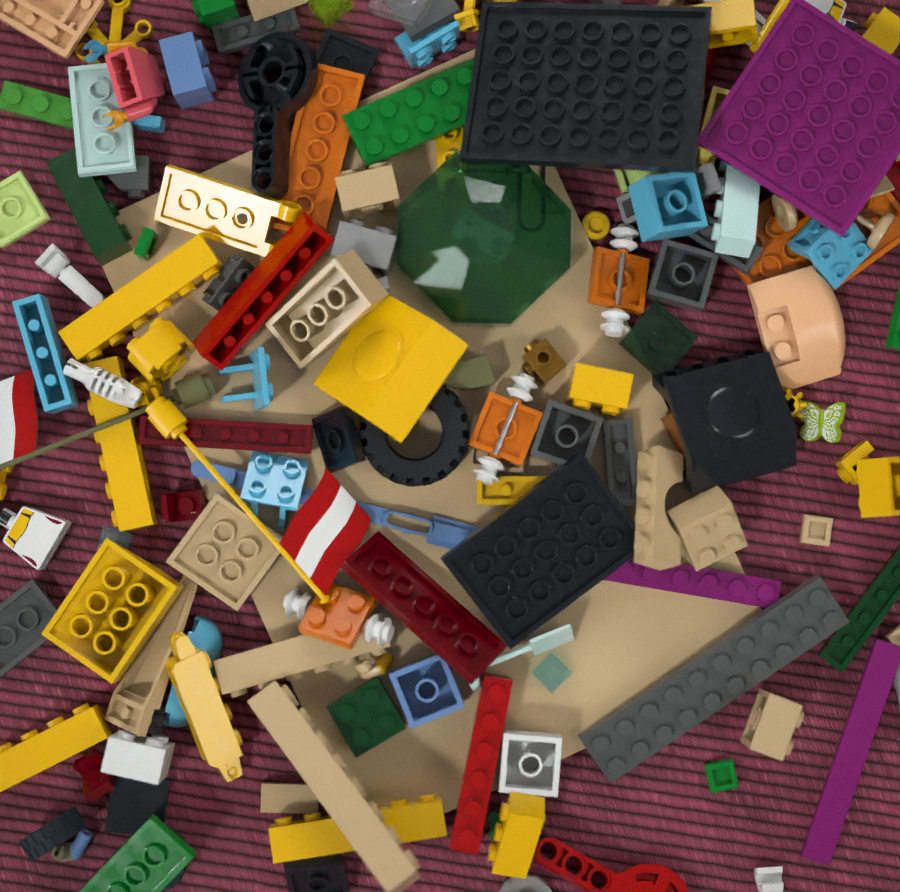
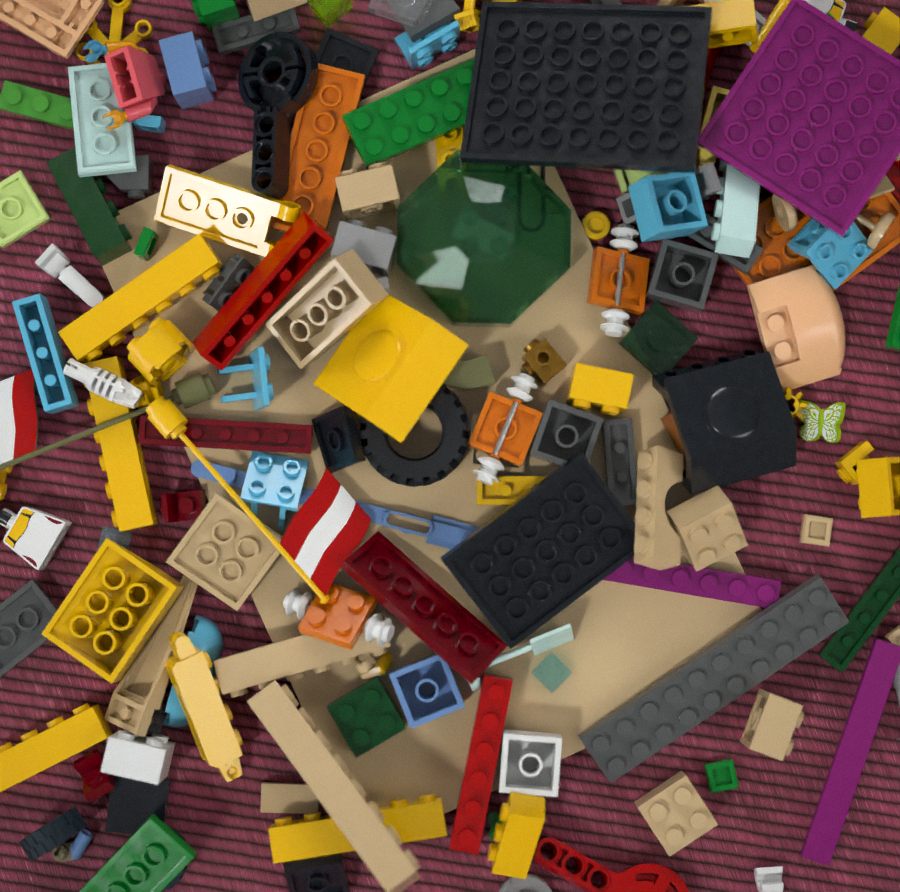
none -> tan brick [634,771,718,857]

